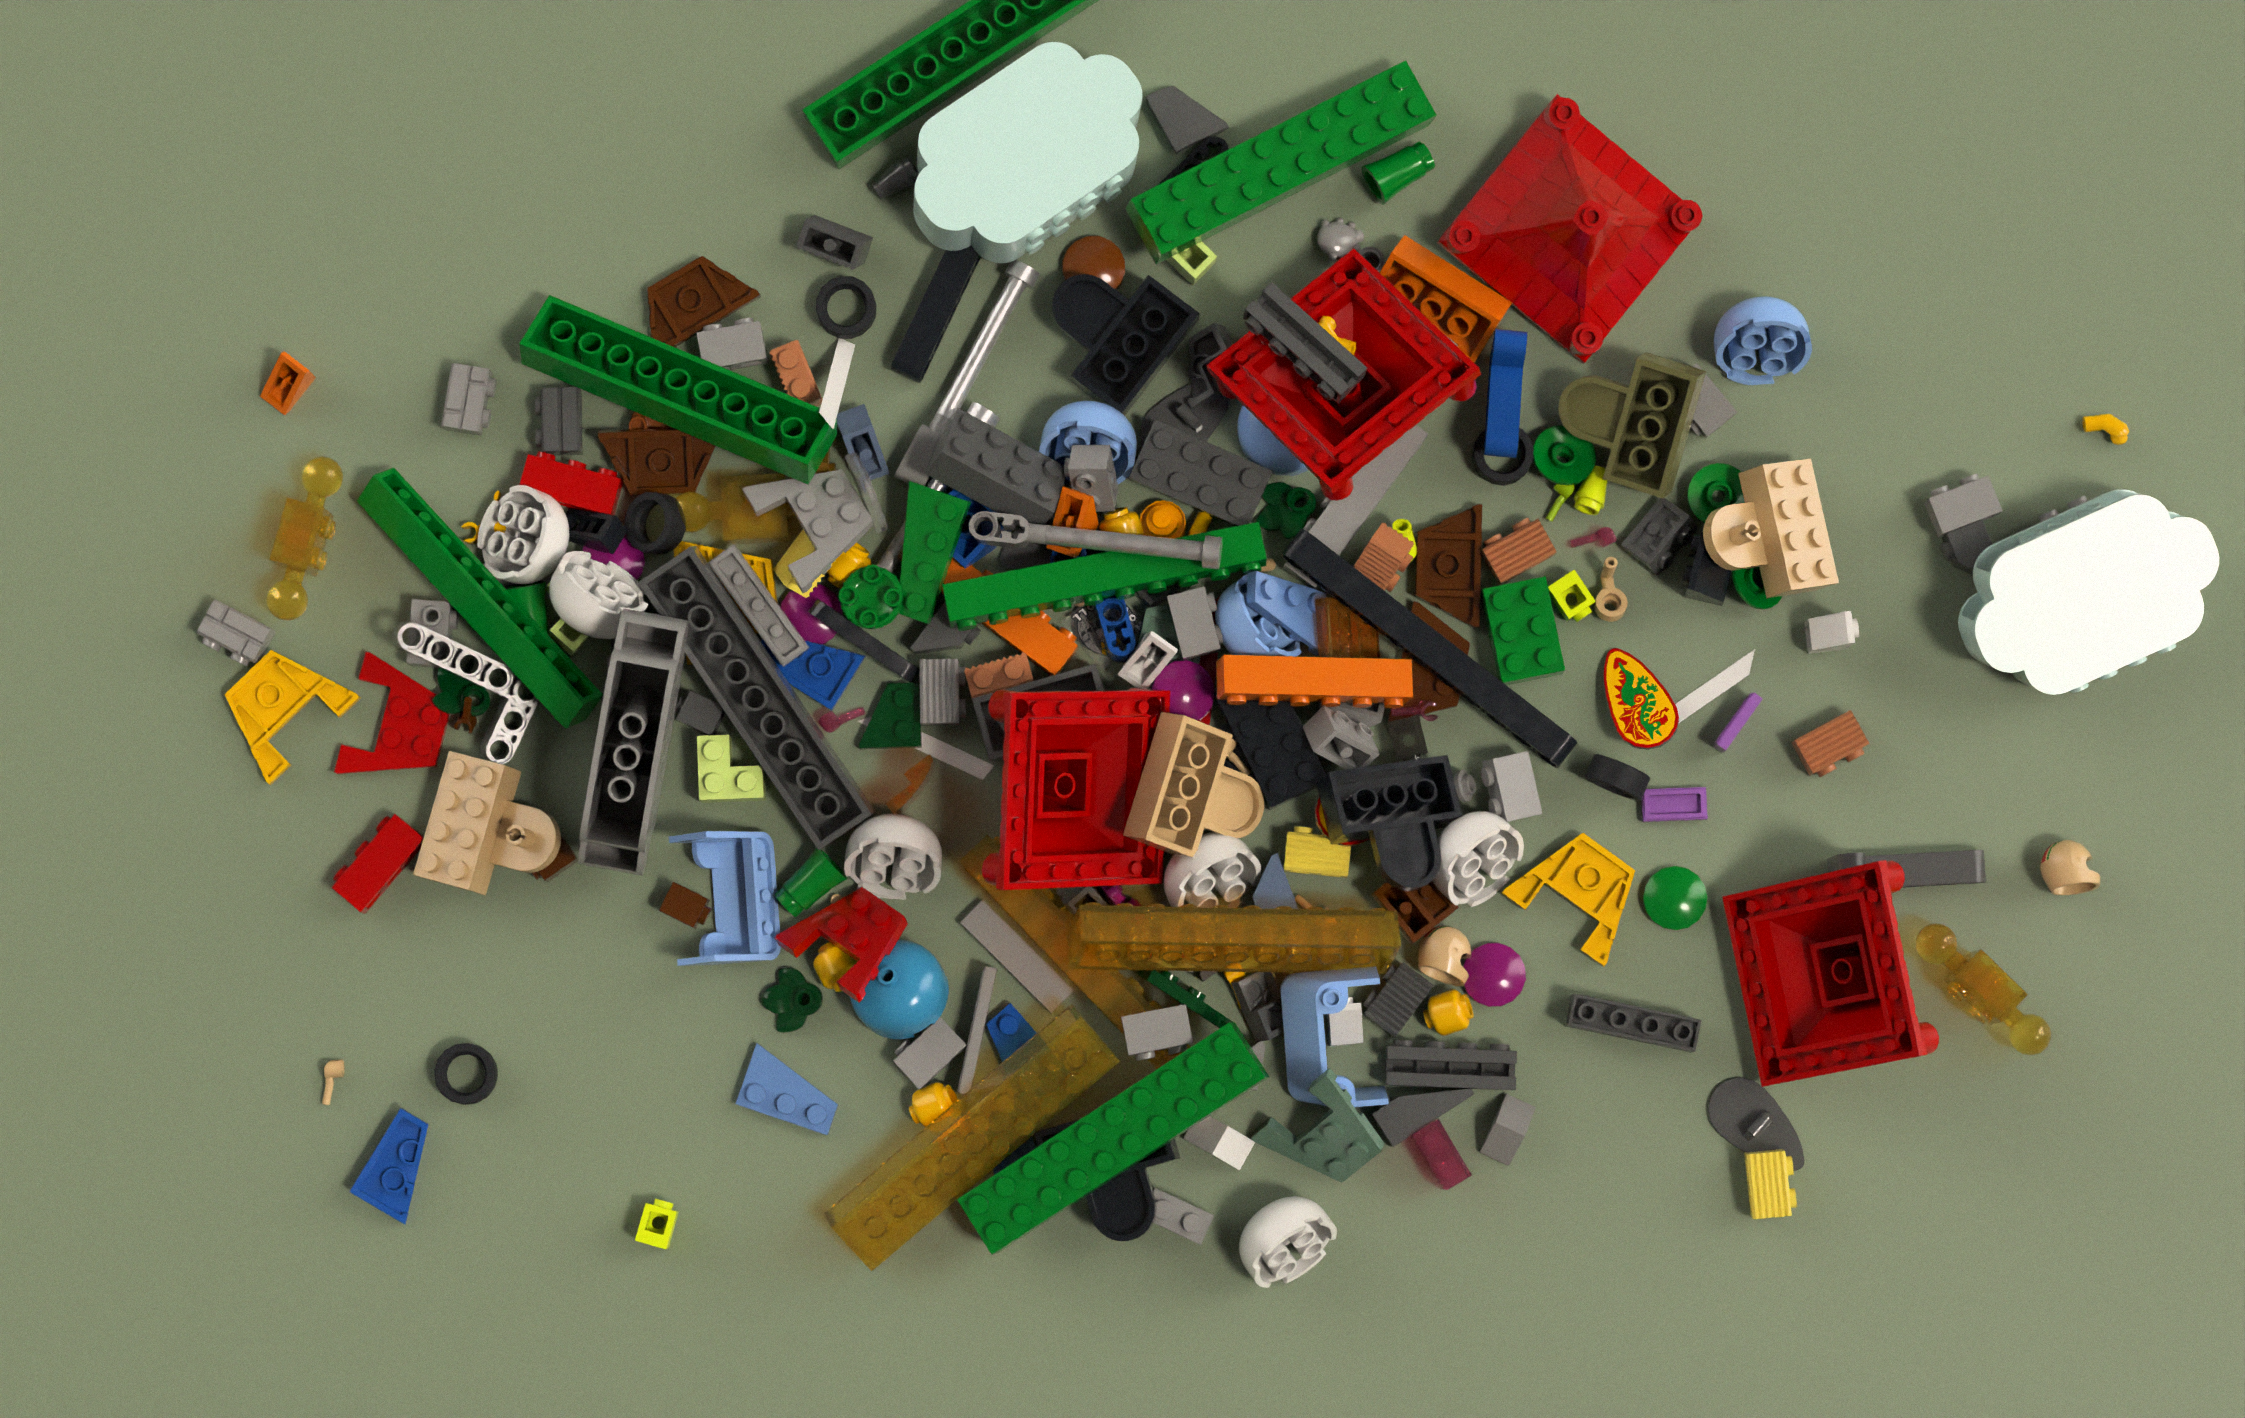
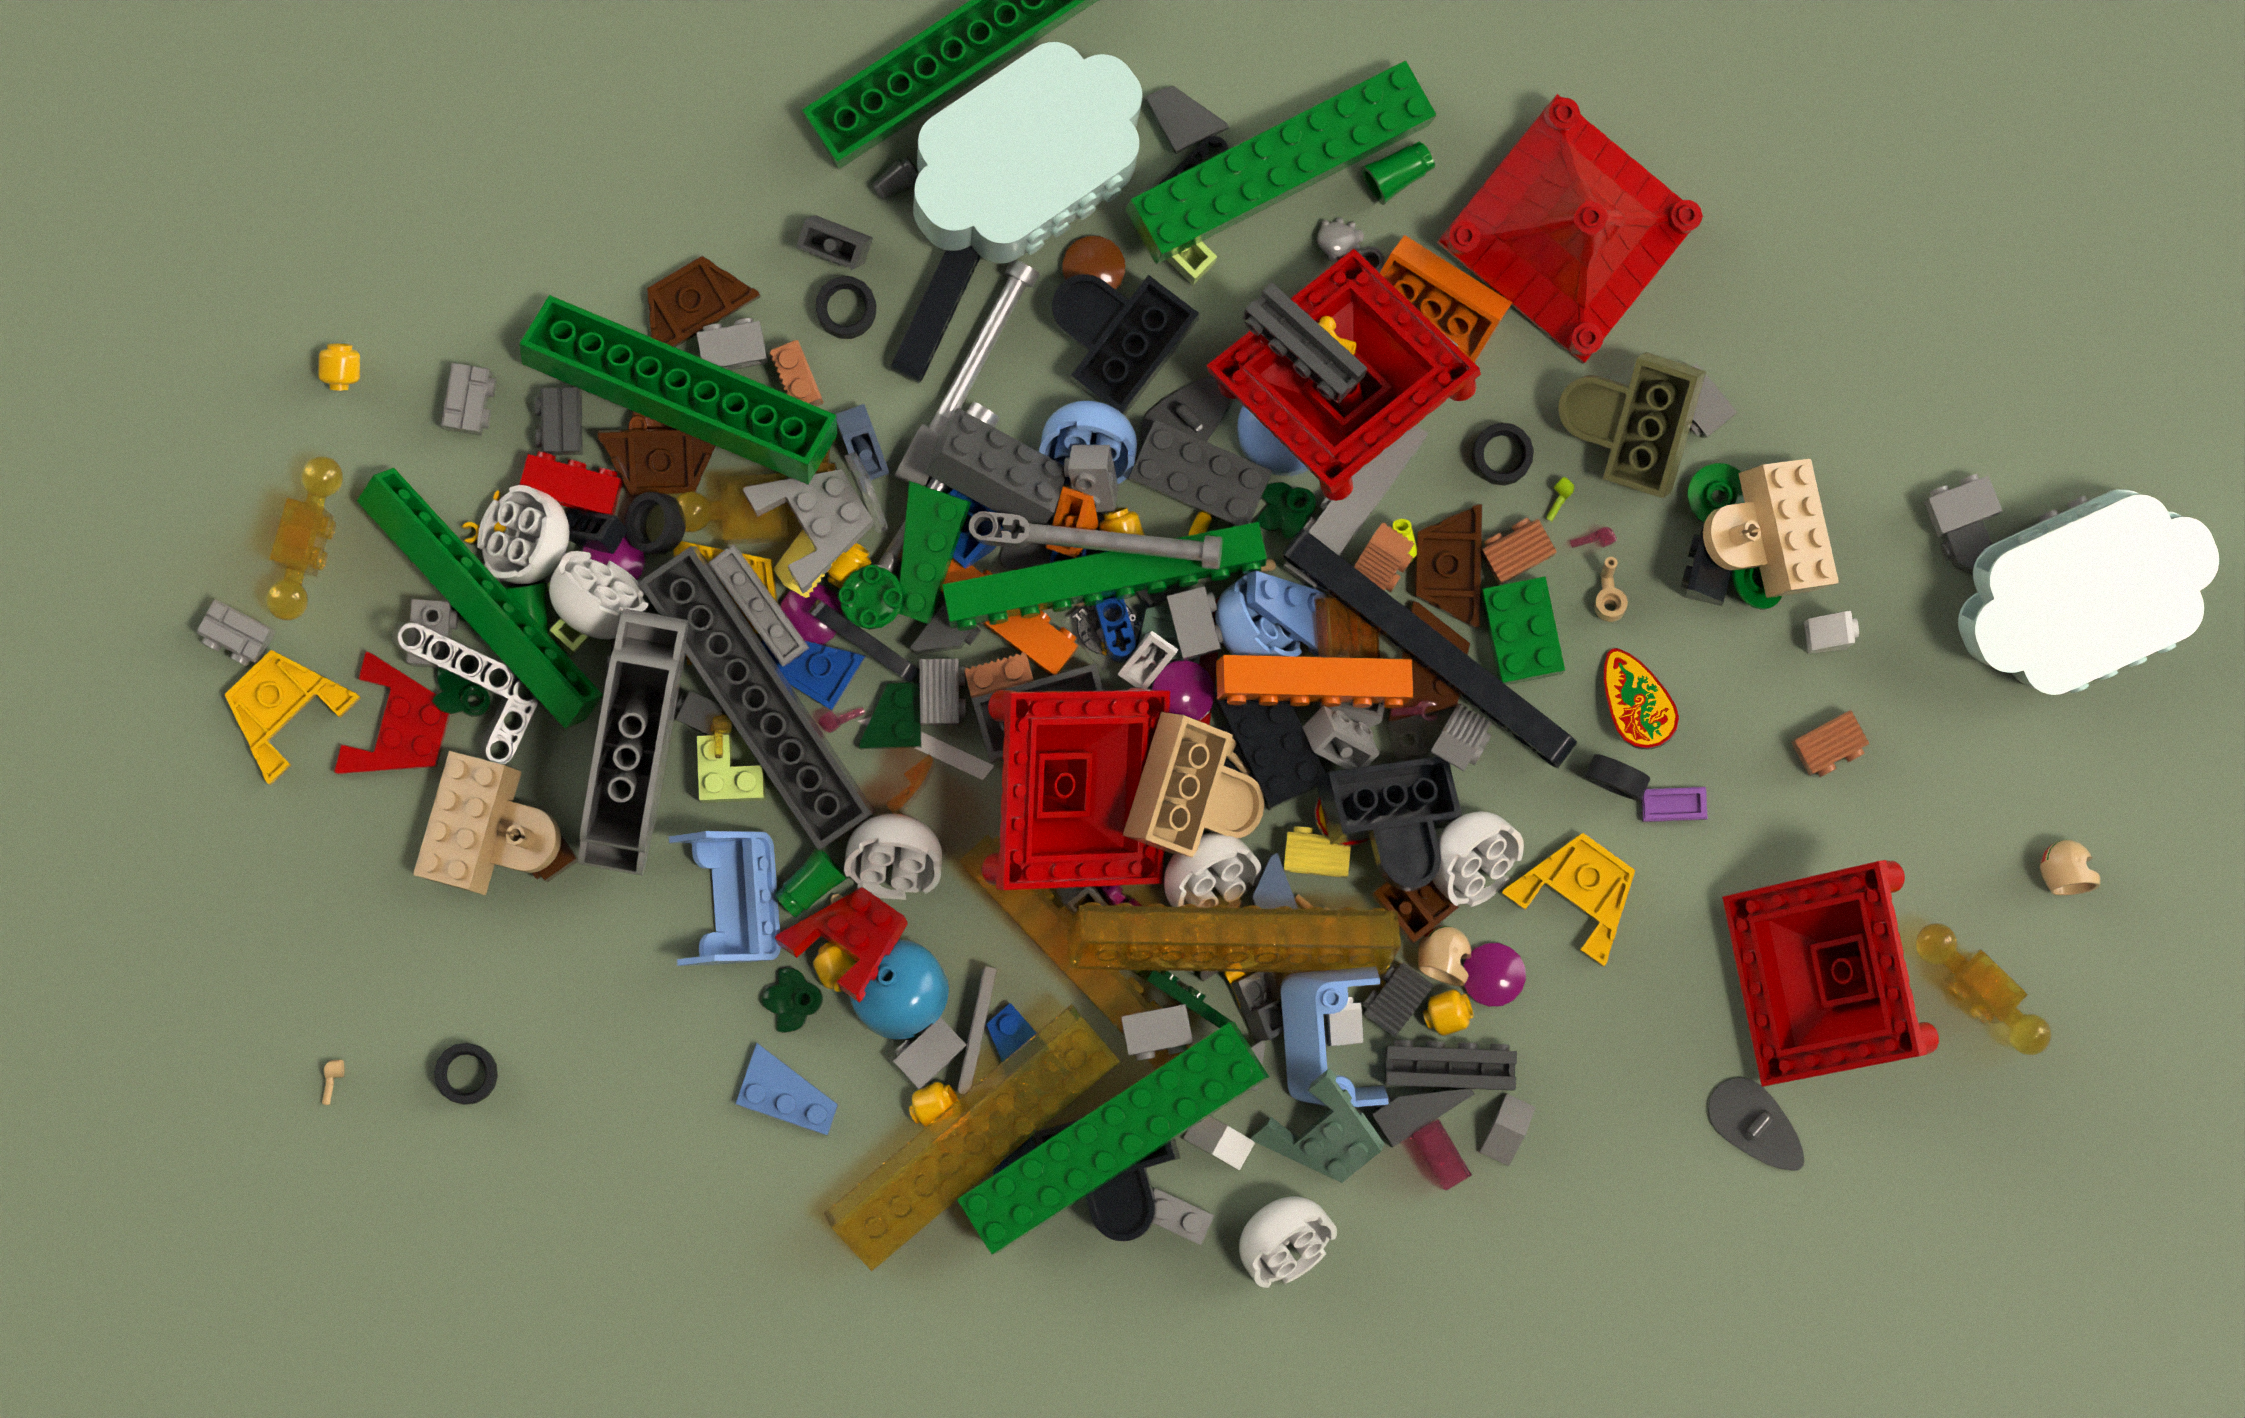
orange slope [260,351,316,415] -> none
red brick [331,814,424,914] -> none
blue wing [349,1108,429,1224] -> none
reddish brown hand [454,697,477,734] -> none
neon yellow brick [635,1198,679,1249] -> none
reddish brown brick [659,882,712,929] -> none
white sticker [819,338,855,429] -> none
light grey tile [960,900,1074,1014] -> none
light orange plate [1140,500,1187,539] -> none
dark grey slope [1188,322,1233,409] -> none
light grey plate [1453,770,1476,802] -> none
light grey brick [1481,751,1542,822] -> none
blue beam [1484,329,1527,458] -> none
green dish [1533,425,1596,485] -> none
neon yellow brick [1548,570,1596,623] -> none
dark grey brick [1565,993,1701,1053] -> none
neon yellow cone [1574,466,1608,516] -> none
dark grey bracket [1621,498,1697,576] -> none
green dish [1643,866,1708,930] -> none
white sticker [1675,649,1755,724] -> none
light blue cylinder [1713,296,1812,385] -> none
medium lavender tile [1713,692,1763,753] -> none
light yellow brick [1744,1149,1797,1219] -> none
dark grey beam [1827,850,1986,888] -> none
yellow arm [2082,414,2129,445] -> none
none -> yellow head [318,343,360,391]
none -> clear yellow hand [710,715,731,758]
none -> light grey brick [1430,703,1492,772]

